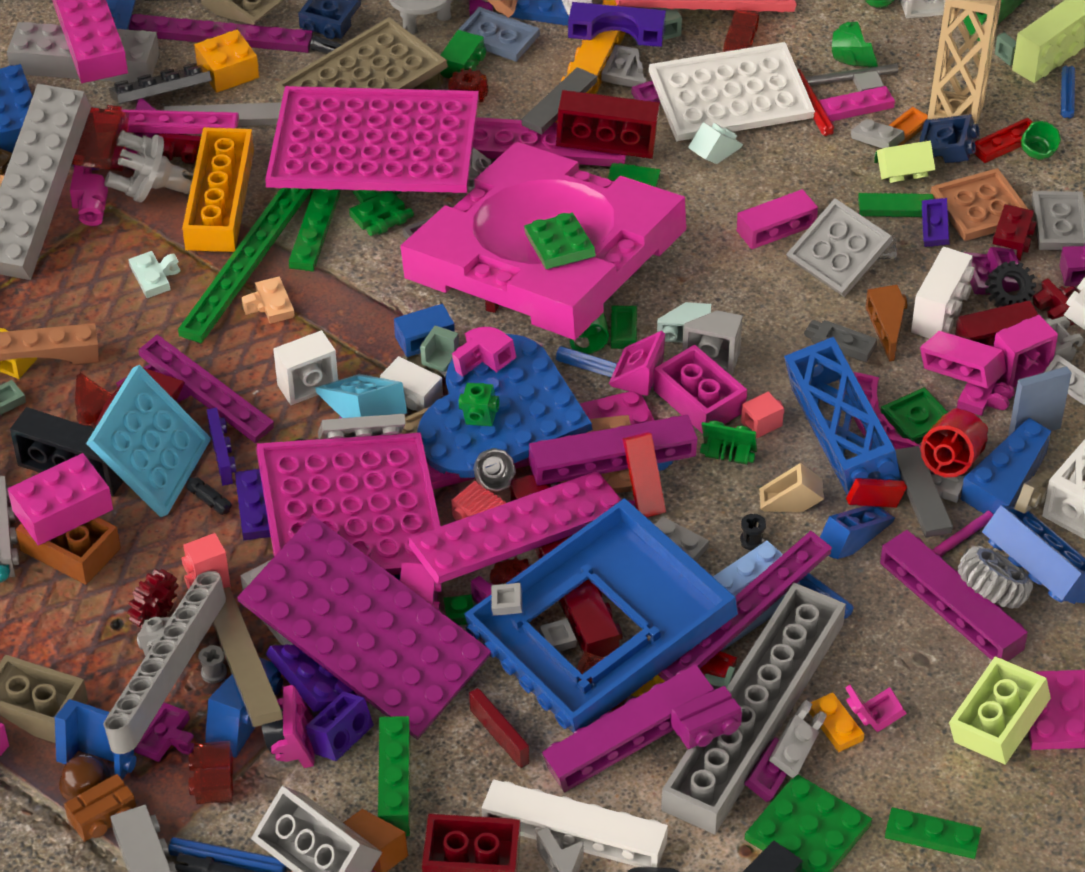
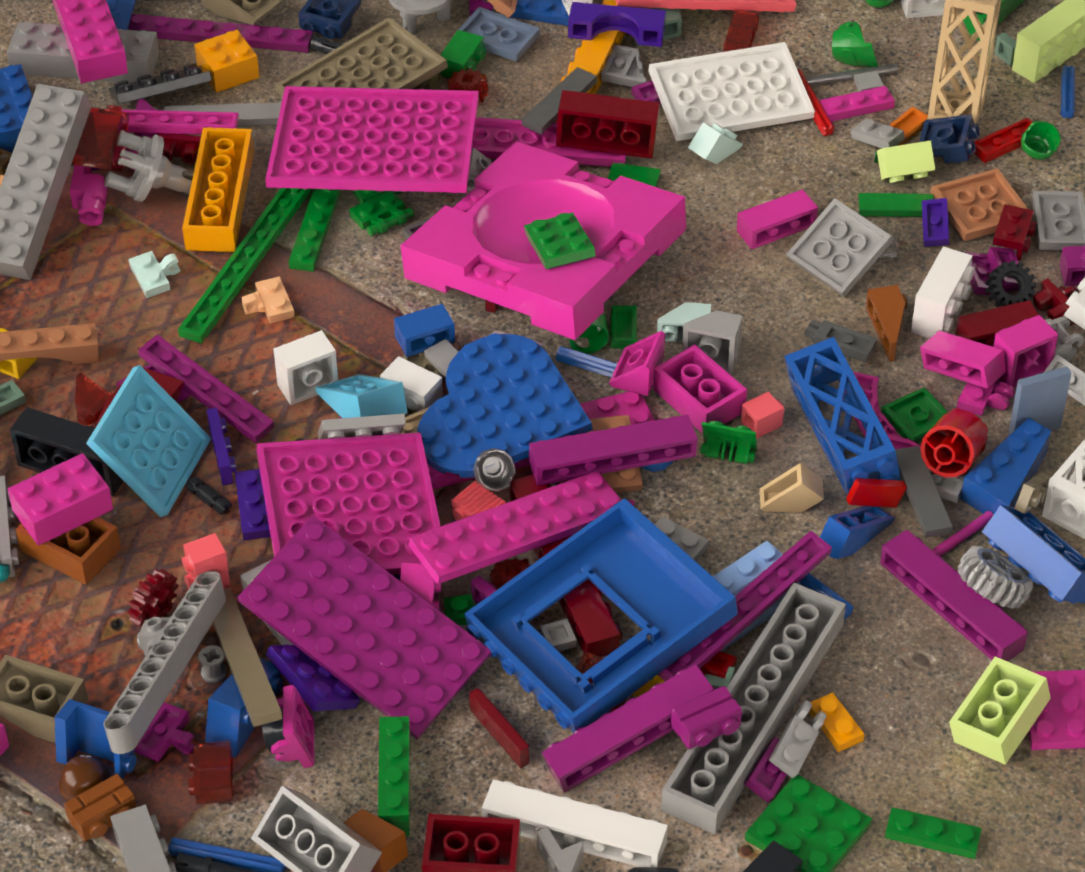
dark purple brick [305,691,374,761] -> none
sand green panel [420,326,459,372] -> none
dark pink brick [452,327,516,377] -> none
green brick [459,383,500,426] -> none
light grey plate [492,583,522,616] -> none
tile [623,432,666,518] -> none
black bush [740,514,766,551] -> none
dark pink bracket [845,685,907,733] -> none

